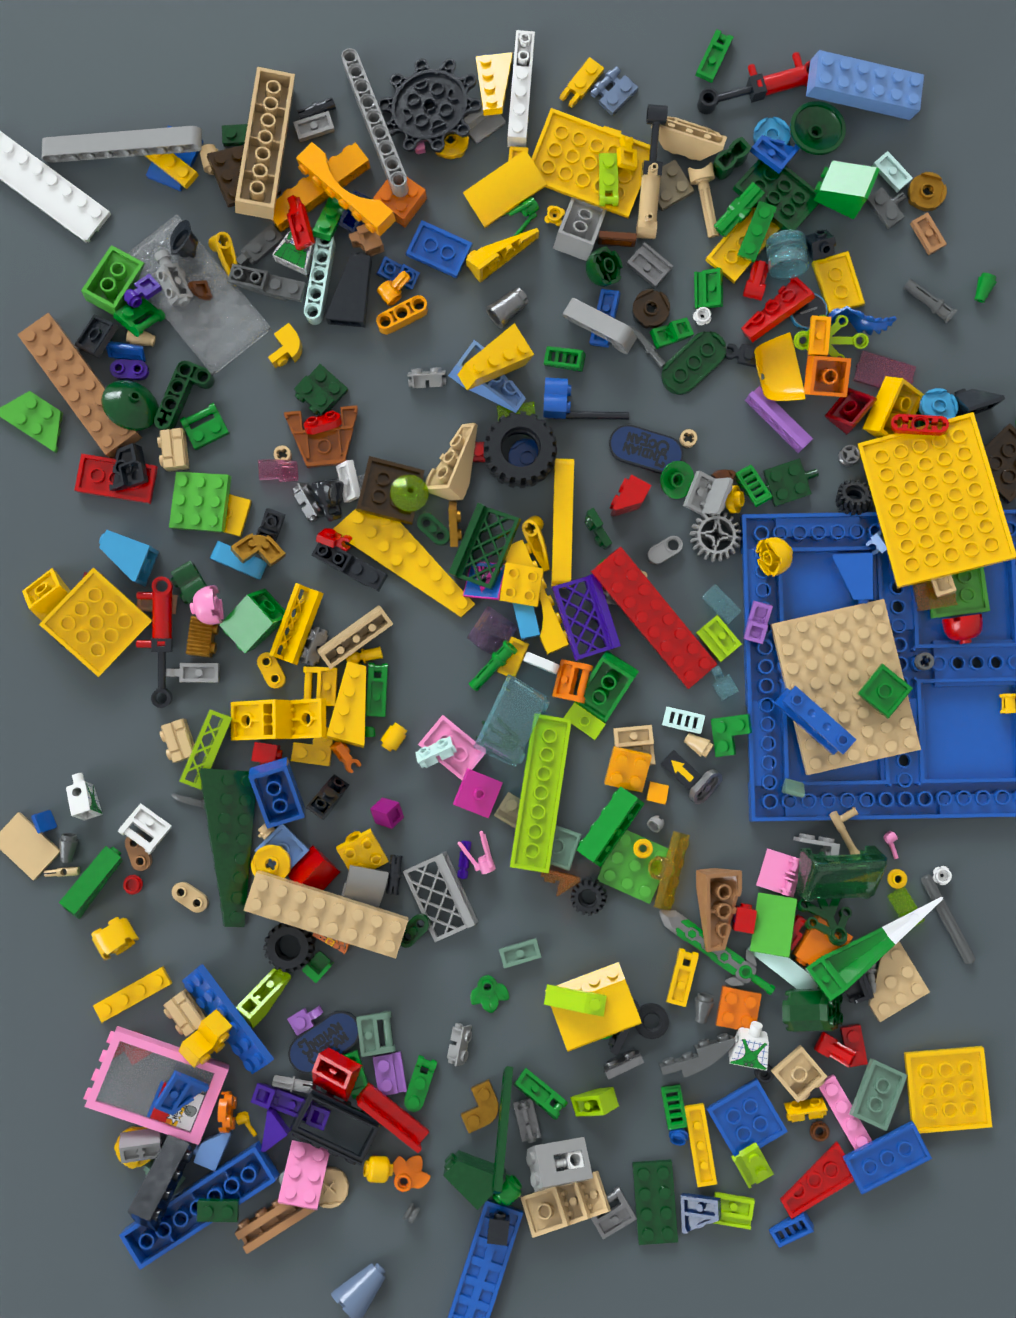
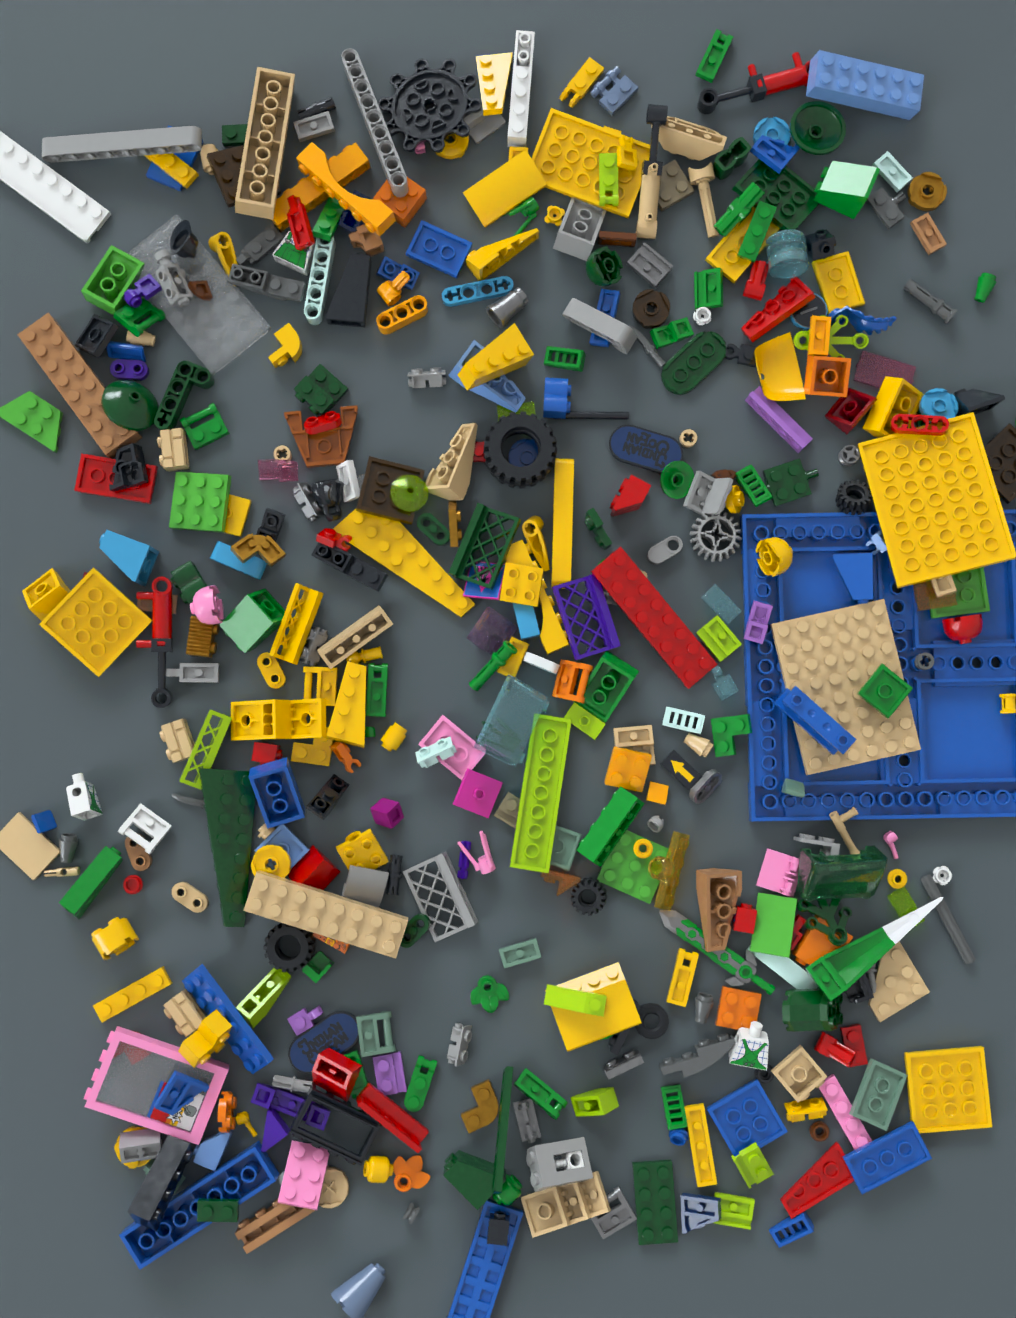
none -> dark azure beam [442,276,513,307]

